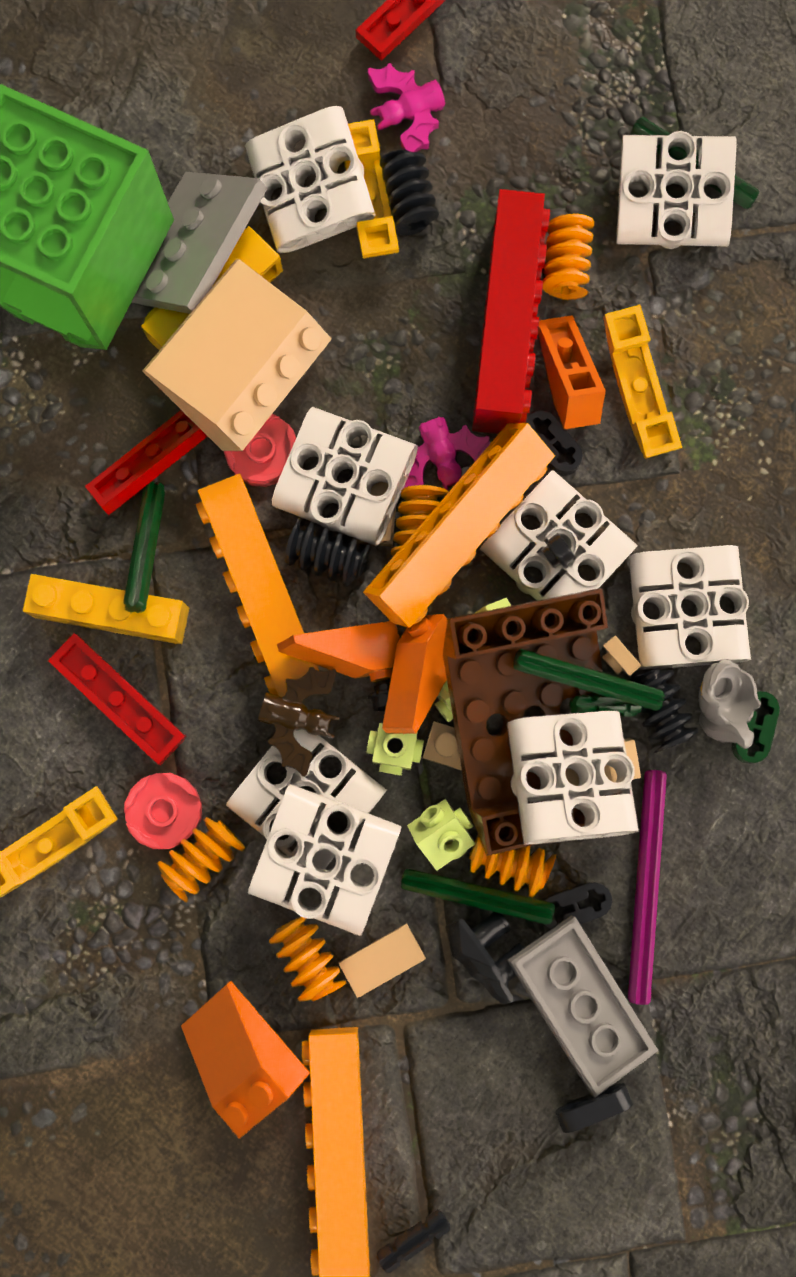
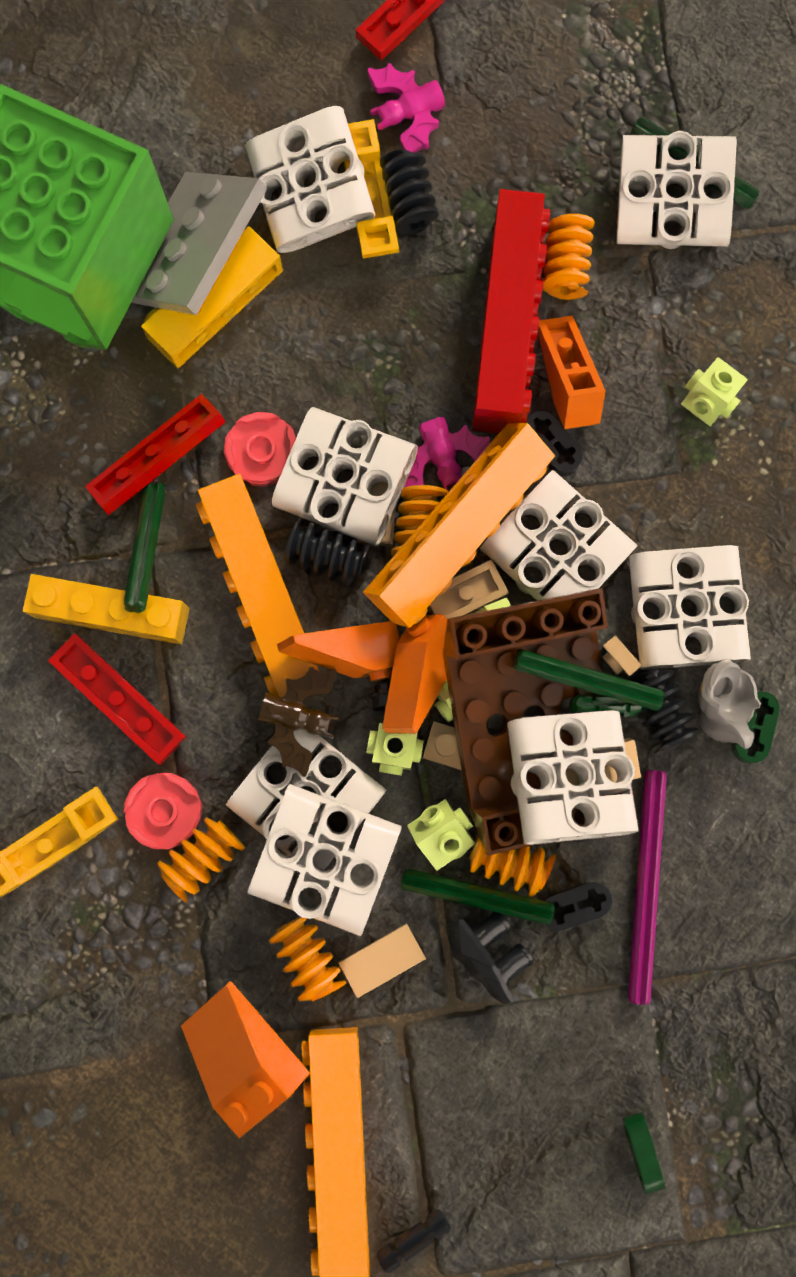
tan slope [142,259,332,451] -> none
light grey tile [507,916,658,1097] -> none
black plate [541,533,576,569] -> none
black beam [555,1083,633,1133] -> none
yellow slope [603,305,682,459] -> none
none -> tan plate [429,559,509,619]
none -> dark green beam [622,1112,666,1195]
none -> yellowish green brick [681,357,748,427]

